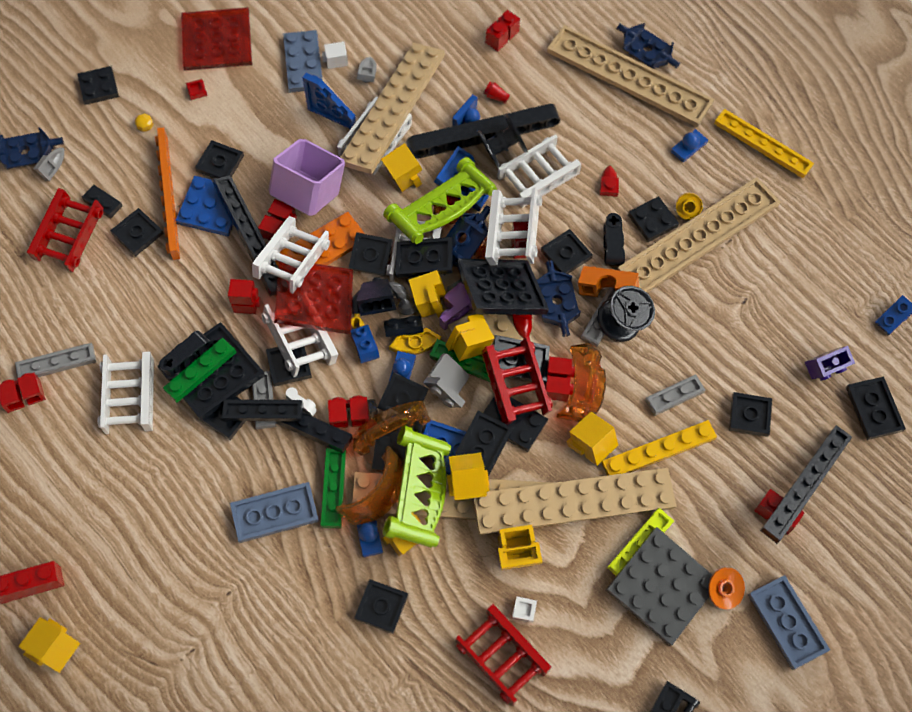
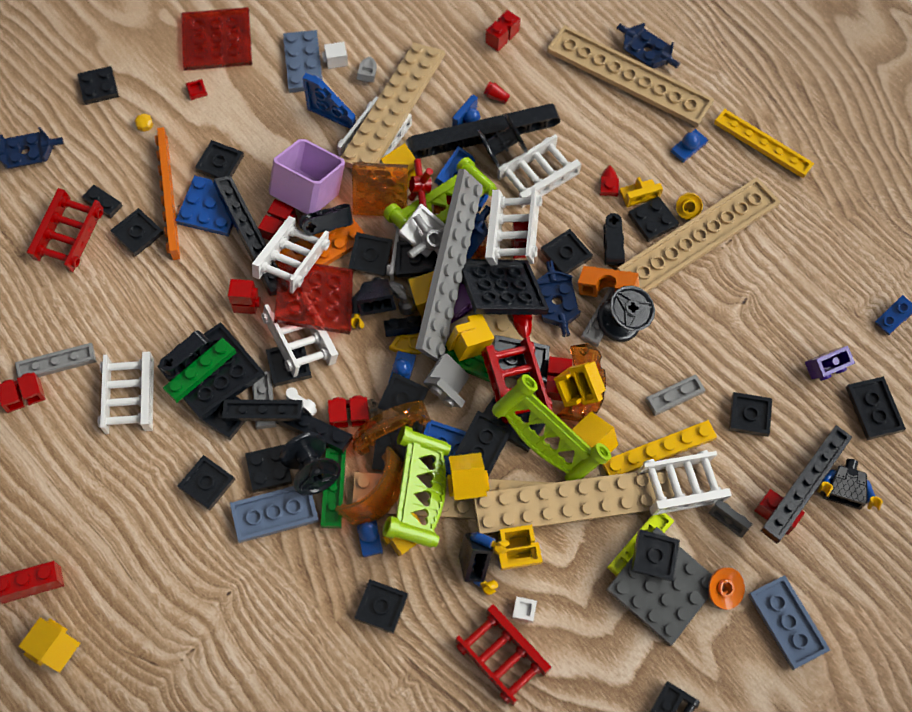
light grey plate [34,147,64,181] -> none
blue plate [350,325,380,364] -> none
none -> black plate [178,455,236,511]
none -> black plate [245,444,293,493]
none -> black piece [279,432,341,495]
none -> black piece [298,204,354,235]
none -> clear orange plate [352,162,408,216]
none -> white tile [398,204,445,257]
none -> red bar [408,159,433,208]
none -> light grey bar [408,214,445,258]
none -> light grey plate [415,169,483,361]
none -> black torso [459,532,509,595]
none -> lime piece [492,374,611,481]
none -> yellow plate [554,361,606,407]
none -> yellow panel [620,177,663,207]
none -> black plate [631,529,680,582]
none -> white fence [637,450,732,516]
none -> dark grey plate [709,499,752,538]
none -> torso [817,459,883,511]

